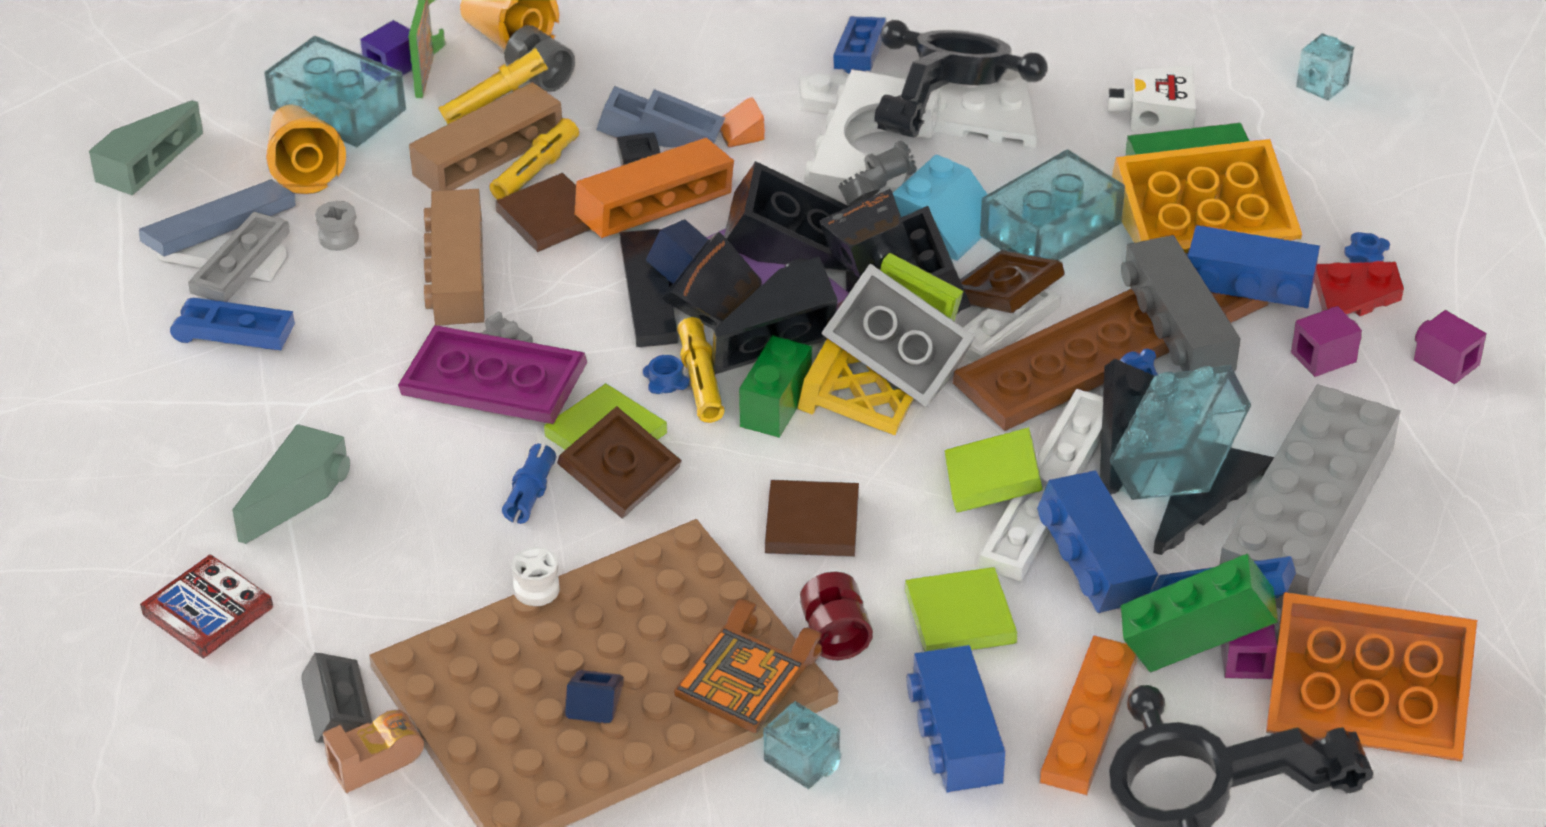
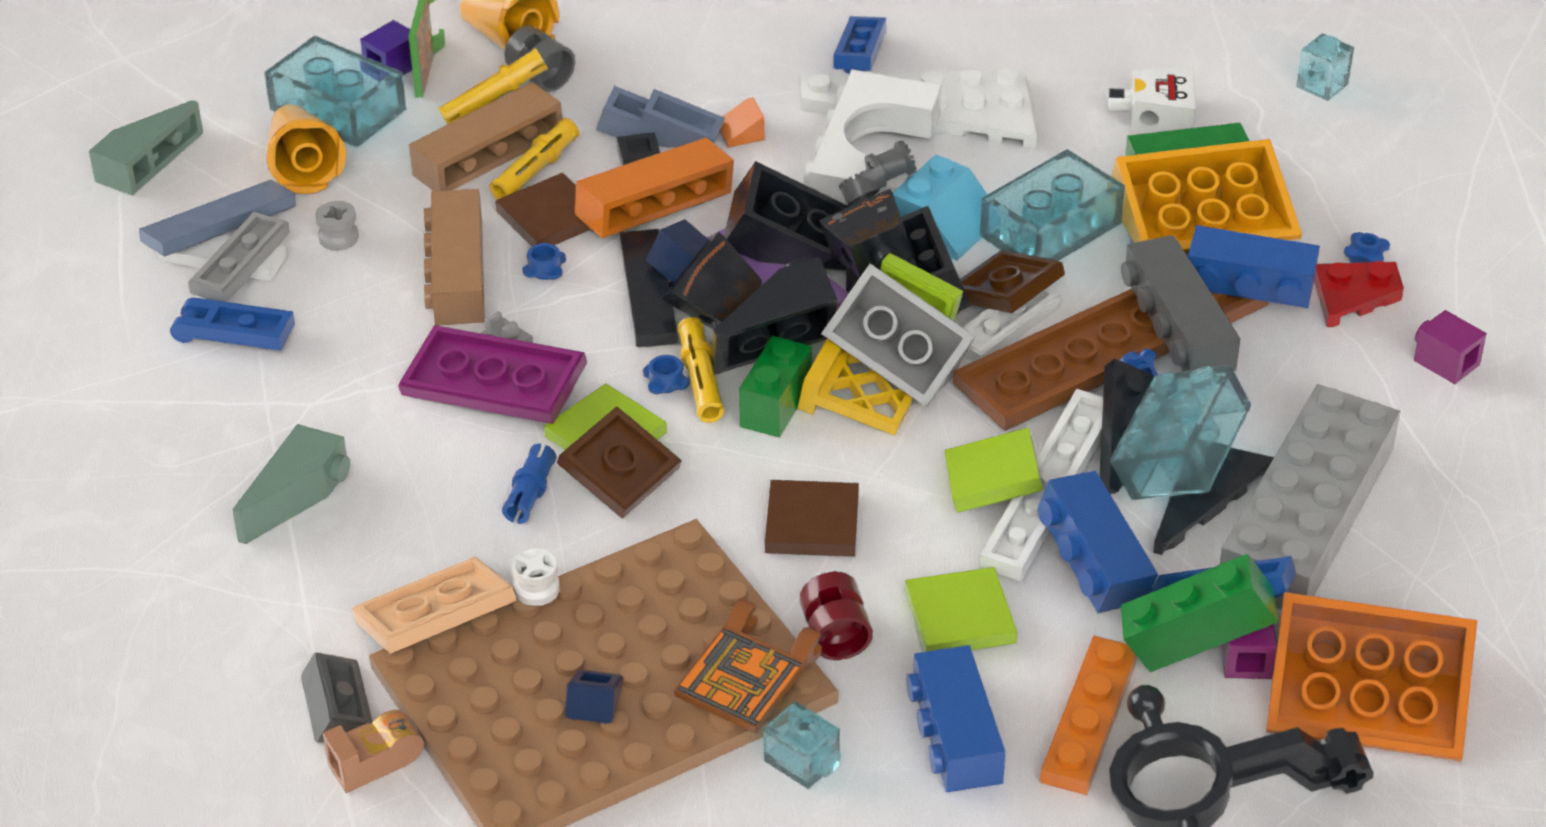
tile [140,554,273,659] -> none
black piece [874,20,1048,137] -> none
magenta brick [1291,306,1362,377] -> none
none -> light nougat tile [352,557,517,654]
none -> blue plate [522,243,566,280]

